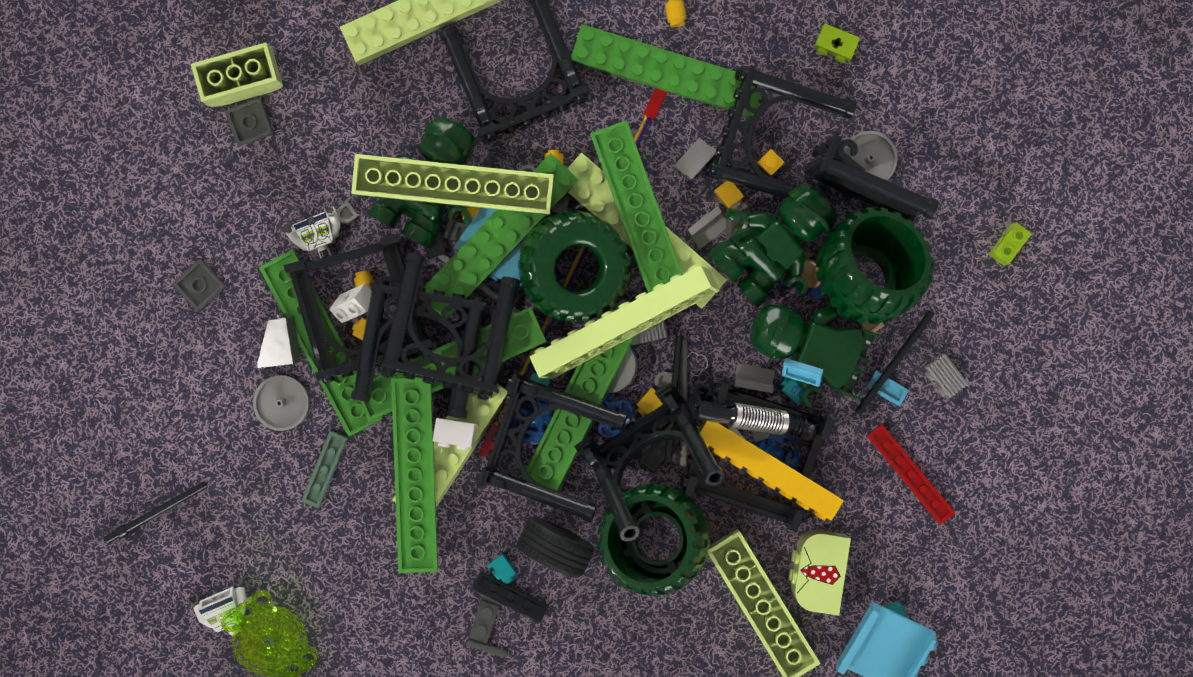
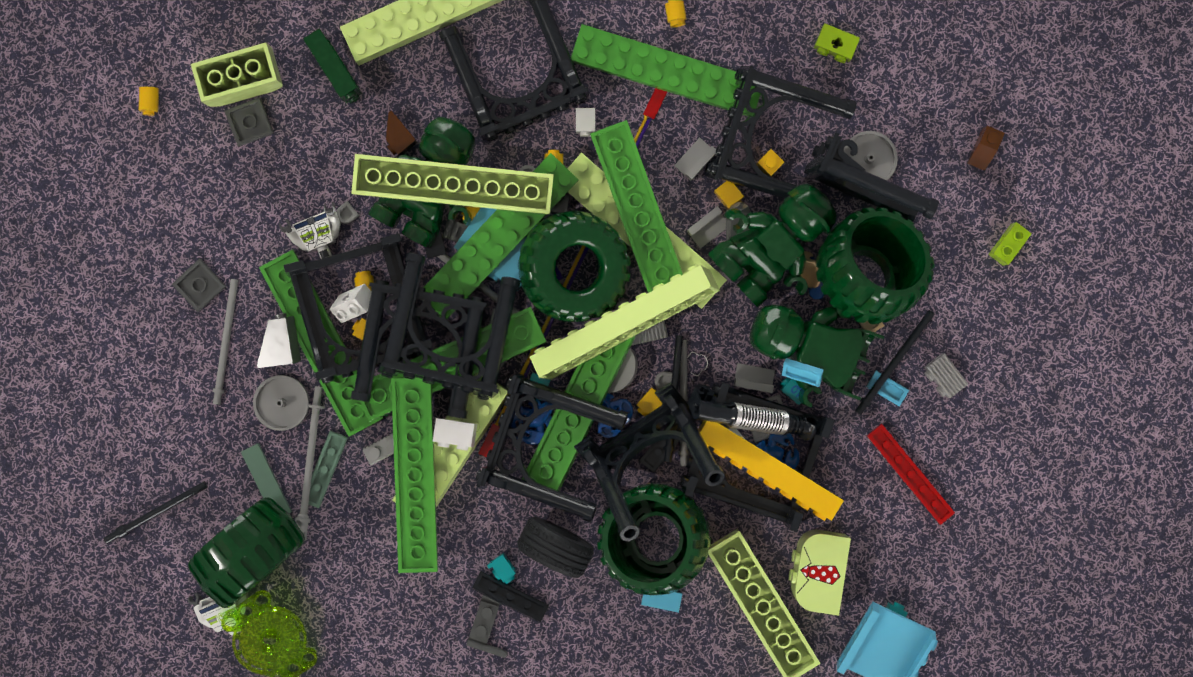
none -> yellow brick [139,87,159,116]
none -> dark green tyre [188,497,305,608]
none -> light grey bar [213,279,238,405]
none -> sand green tile [241,443,292,513]
none -> light grey bar [295,386,325,540]
none -> dark green piece [303,28,362,104]
none -> light grey brick [362,433,394,465]
none -> reddish brown slope [386,110,417,156]
none -> white brick [576,108,595,137]
none -> medium azure tile [641,592,682,613]
none -> reddish brown slope [967,125,1005,171]

